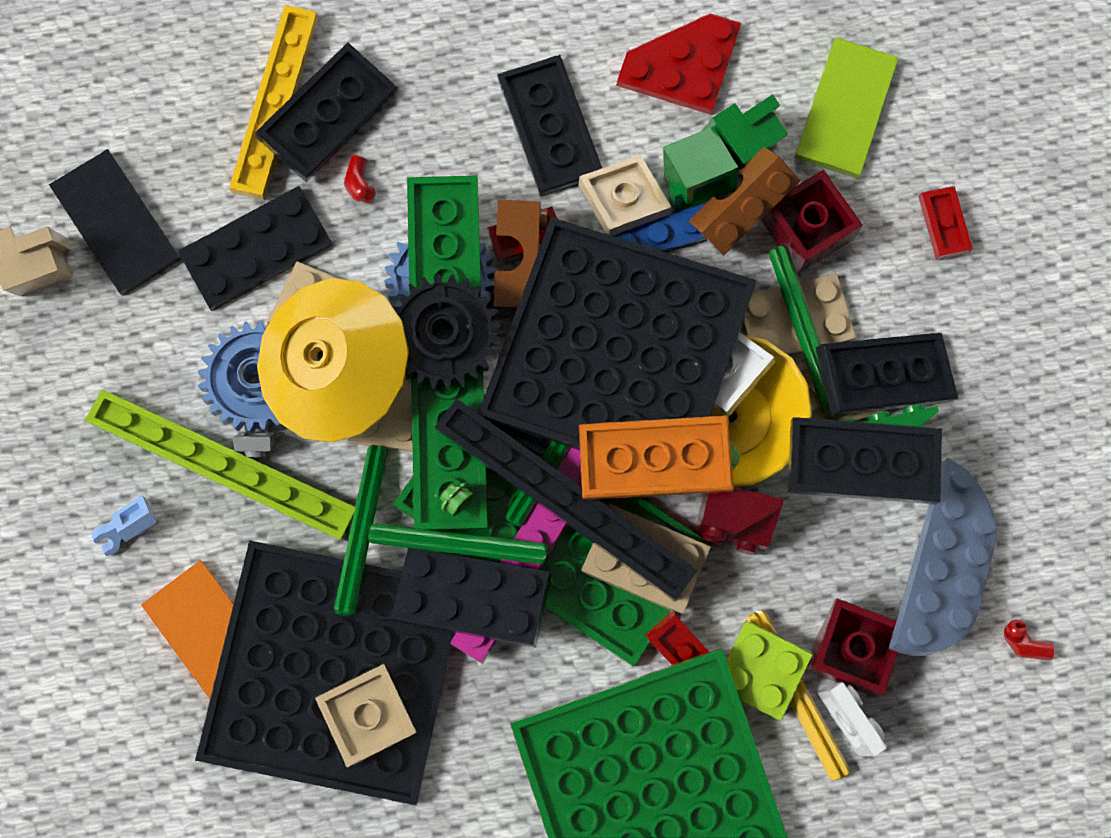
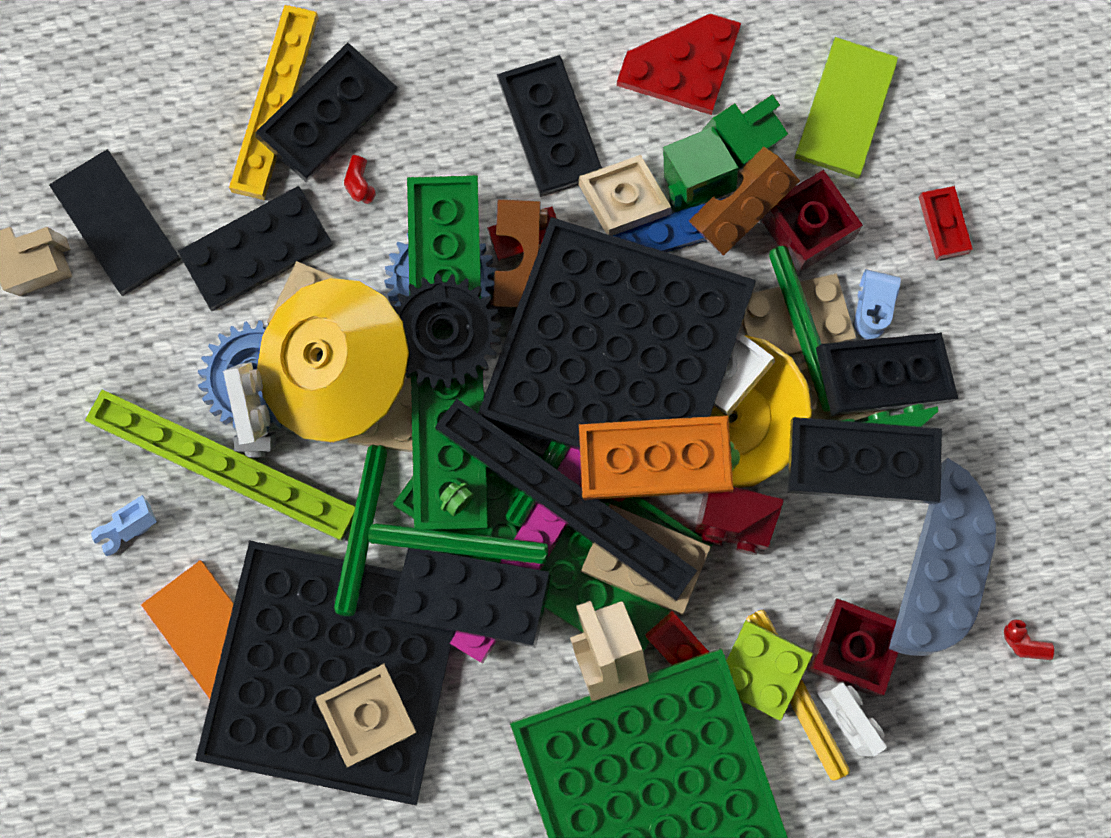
none -> white plate [223,362,270,445]
none -> tan plate [570,601,649,701]
none -> light blue piece [854,269,901,340]

